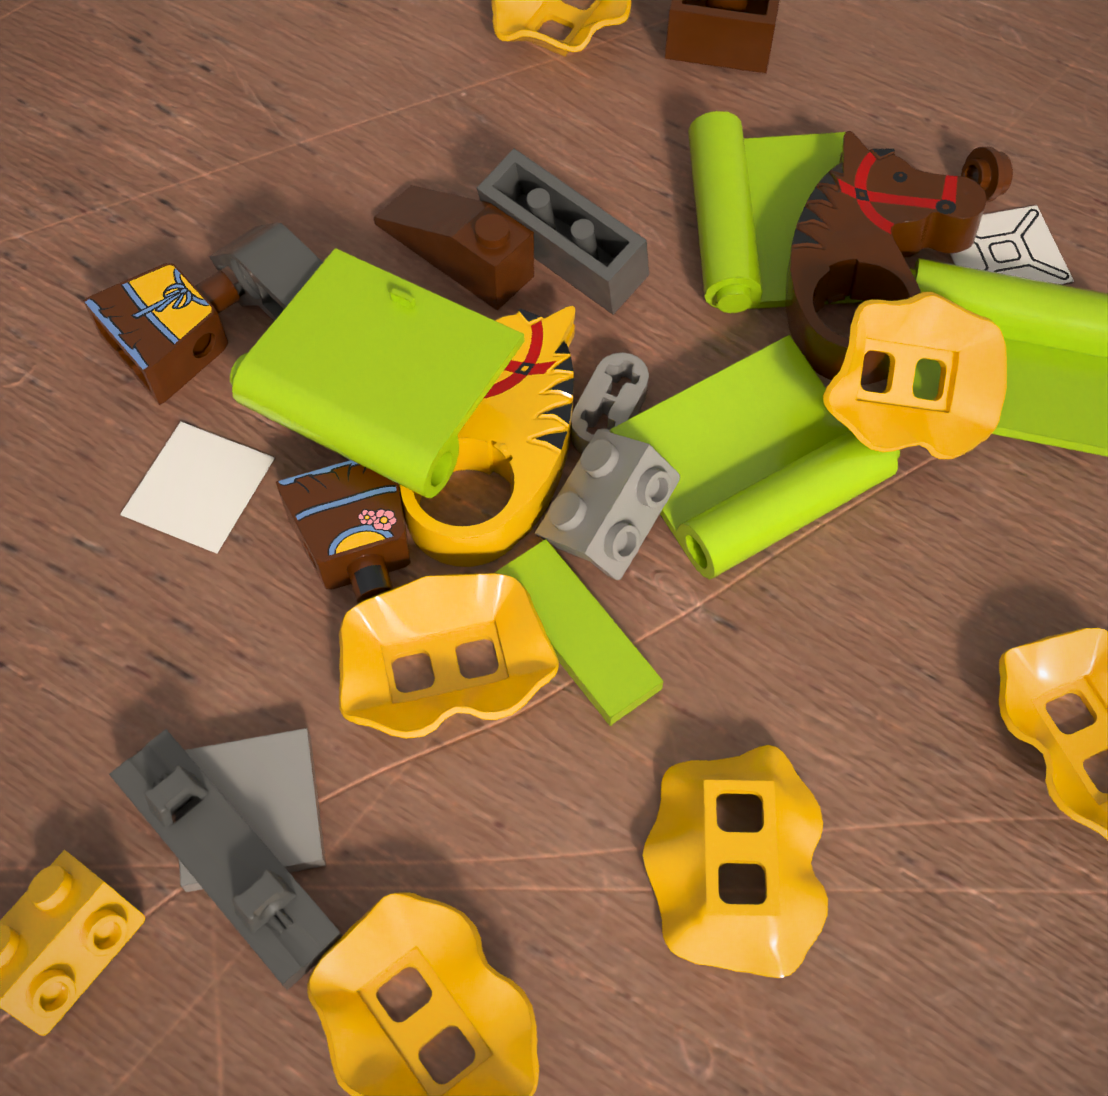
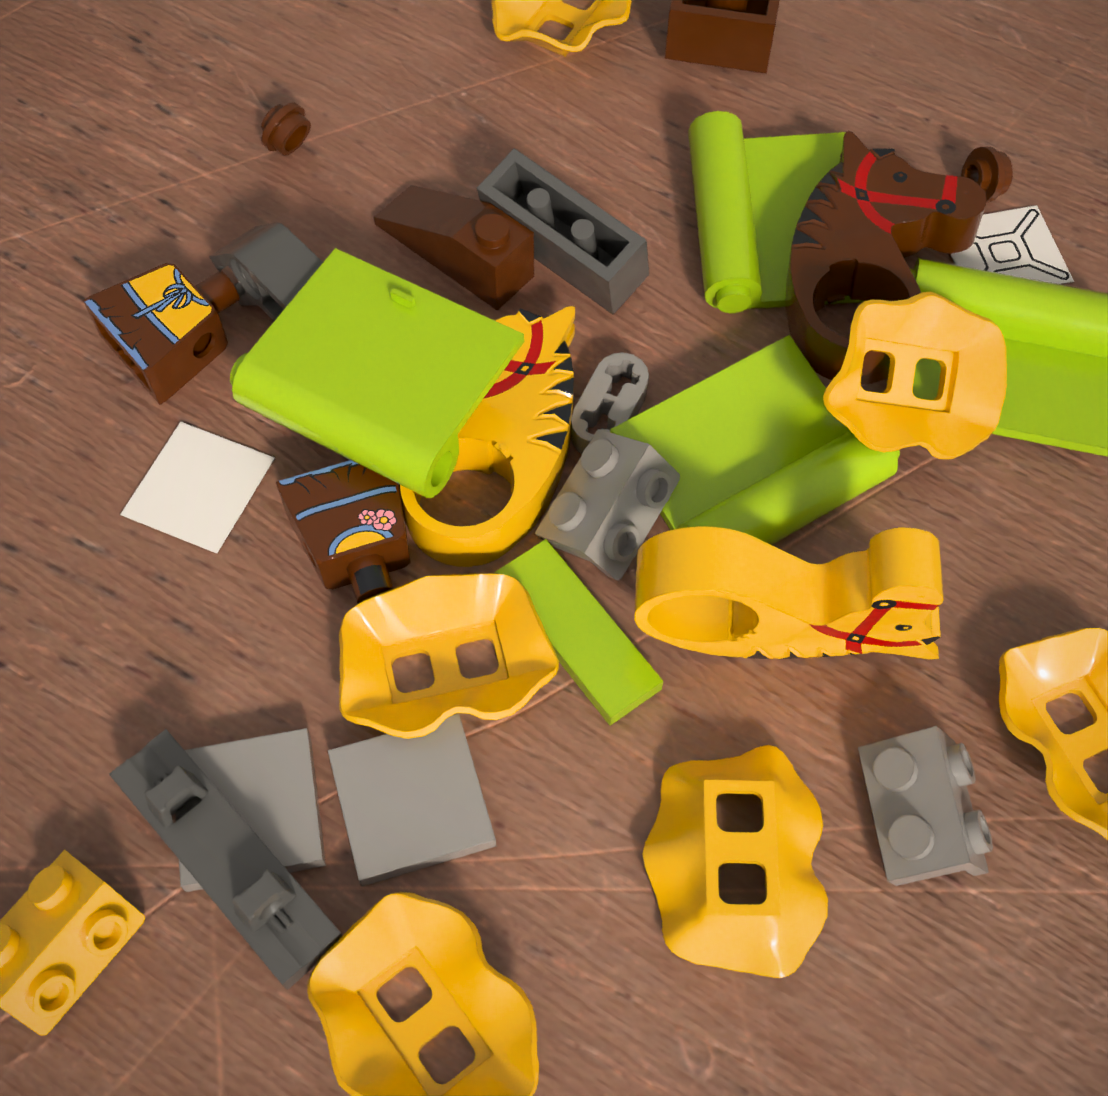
none -> reddish brown plate [261,102,311,156]
none -> light grey tile [328,713,496,886]
none -> yellow animal [634,526,943,660]
none -> light grey bracket [858,726,993,886]

